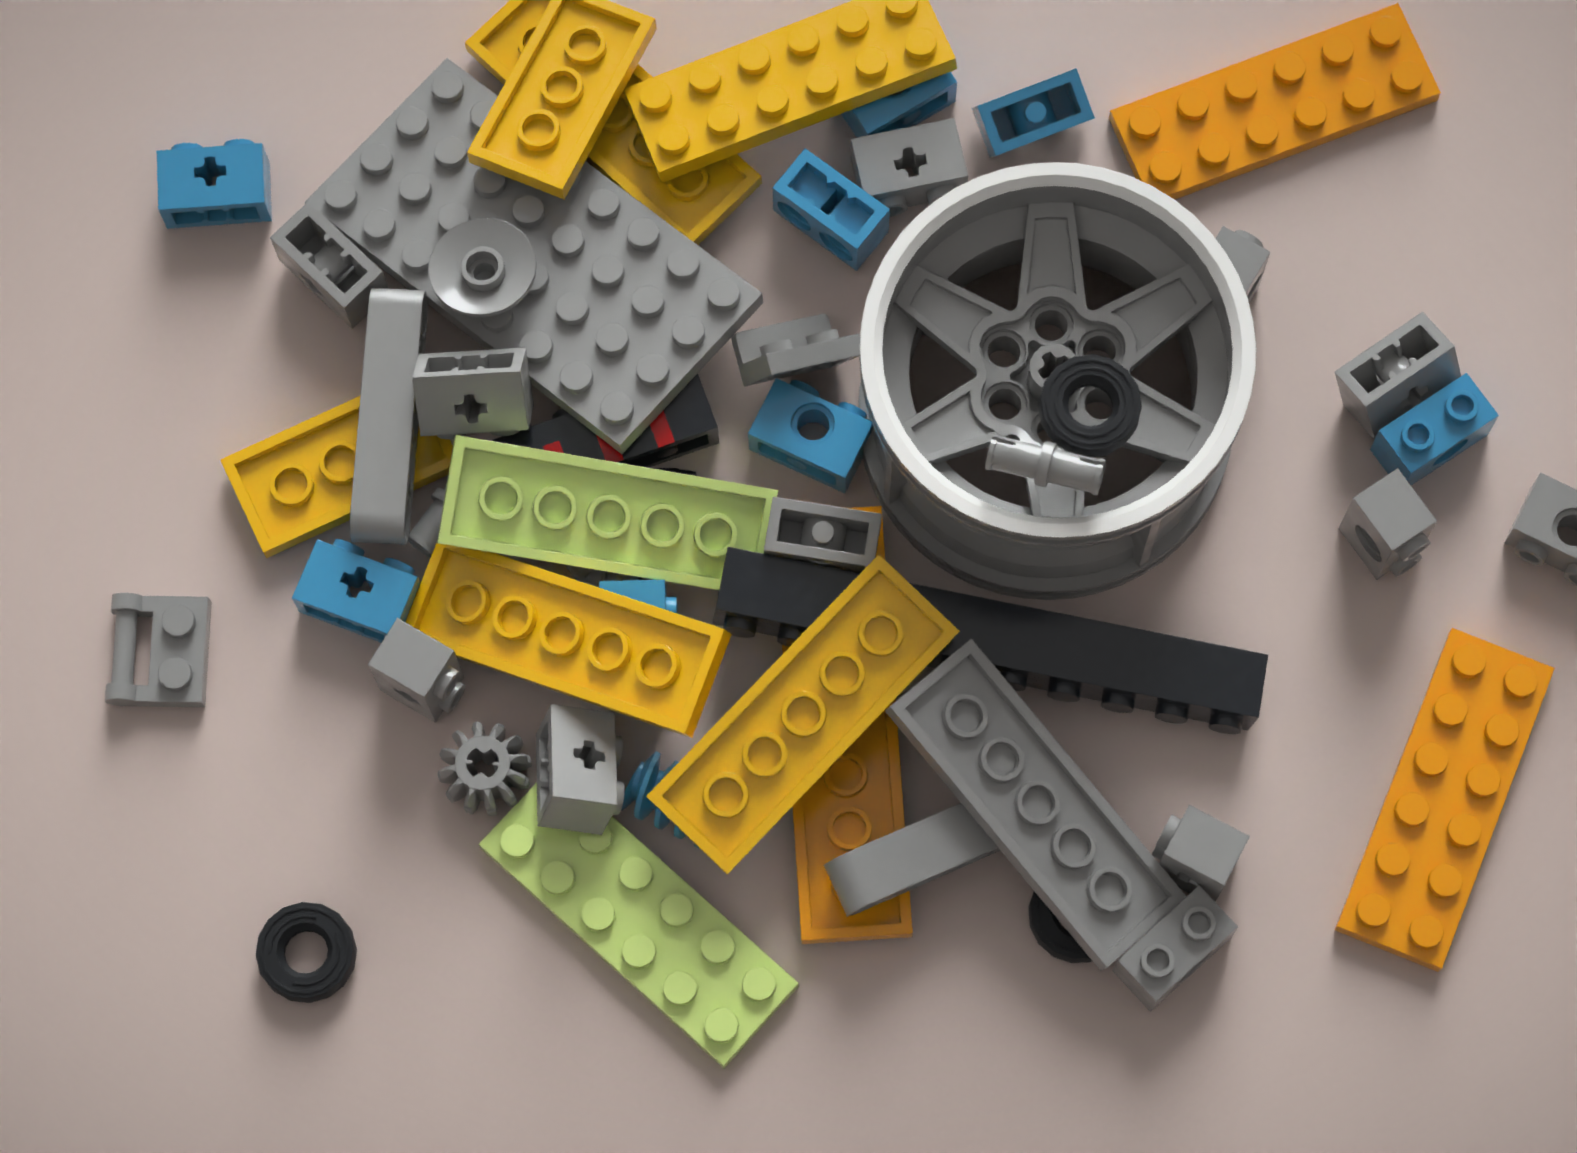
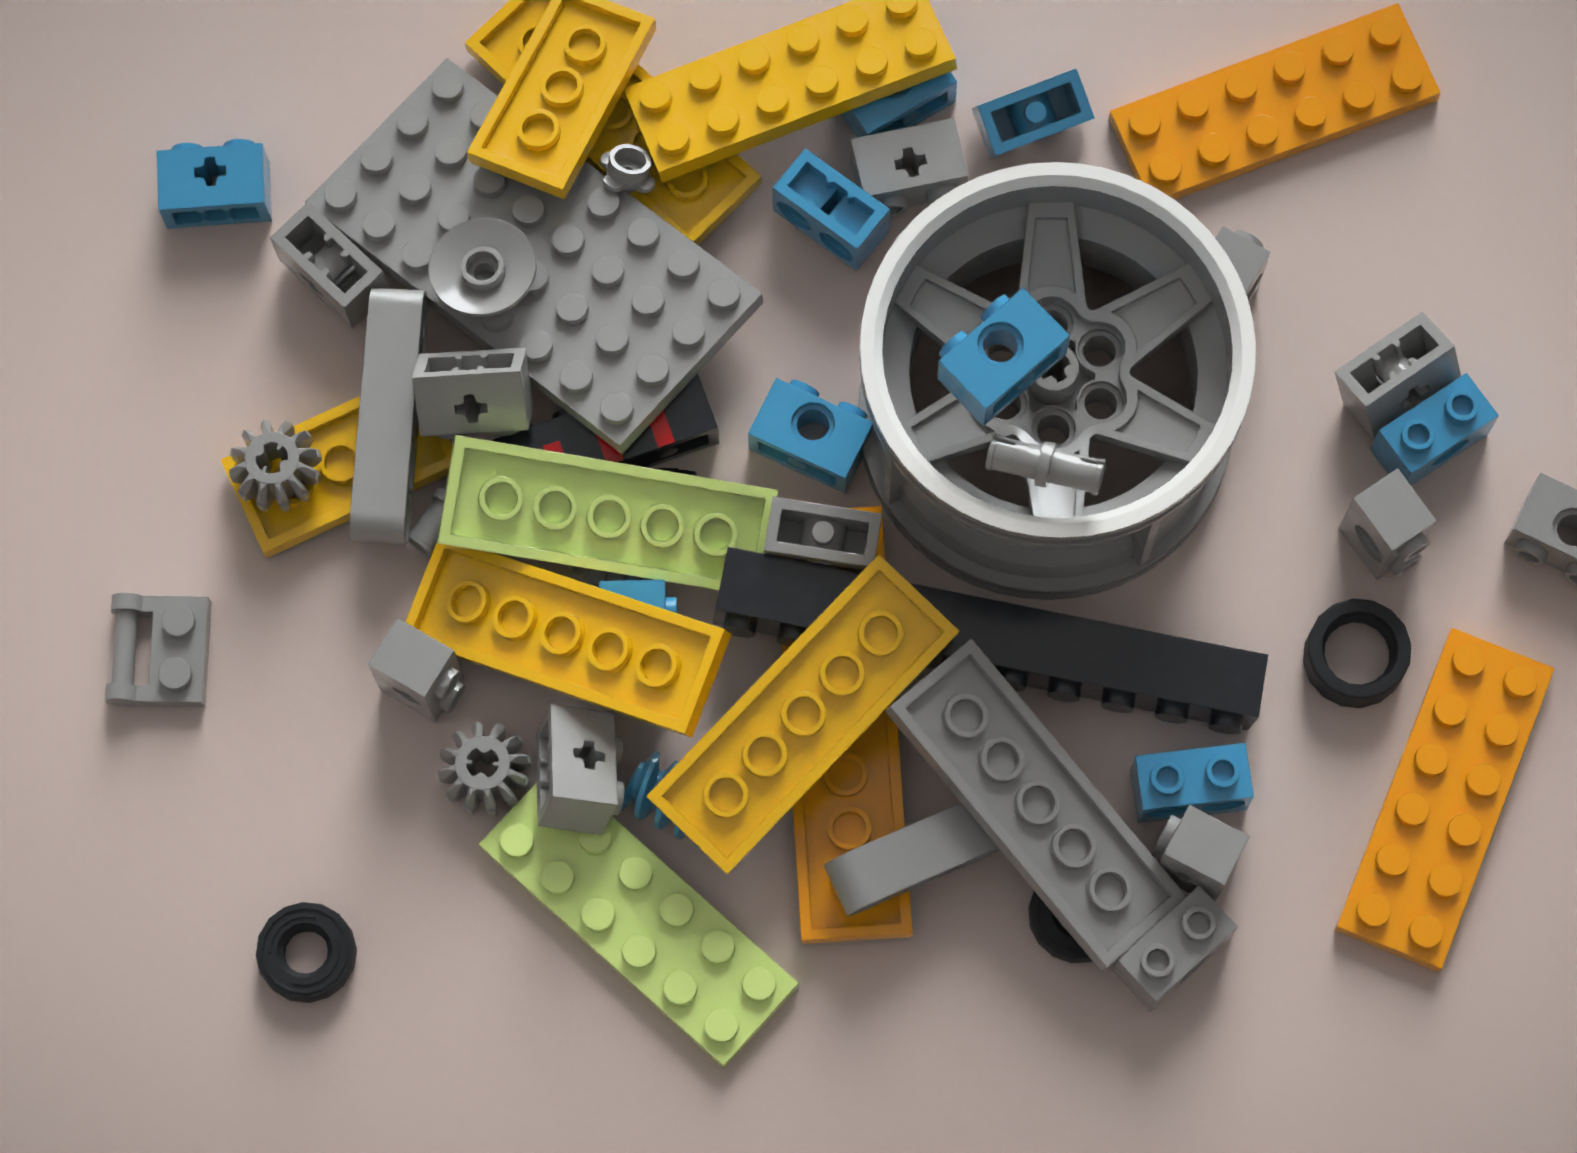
dark azure brick [292,539,420,643] -> none
light grey bracket [731,314,860,387] -> none
black tyre [1038,354,1142,457] -> none
none -> light grey gear [229,419,322,512]
none -> light grey plate [600,144,655,193]
none -> dark azure brick [937,288,1070,426]
none -> dark azure brick [1130,743,1254,823]
none -> black tyre [1303,598,1411,708]

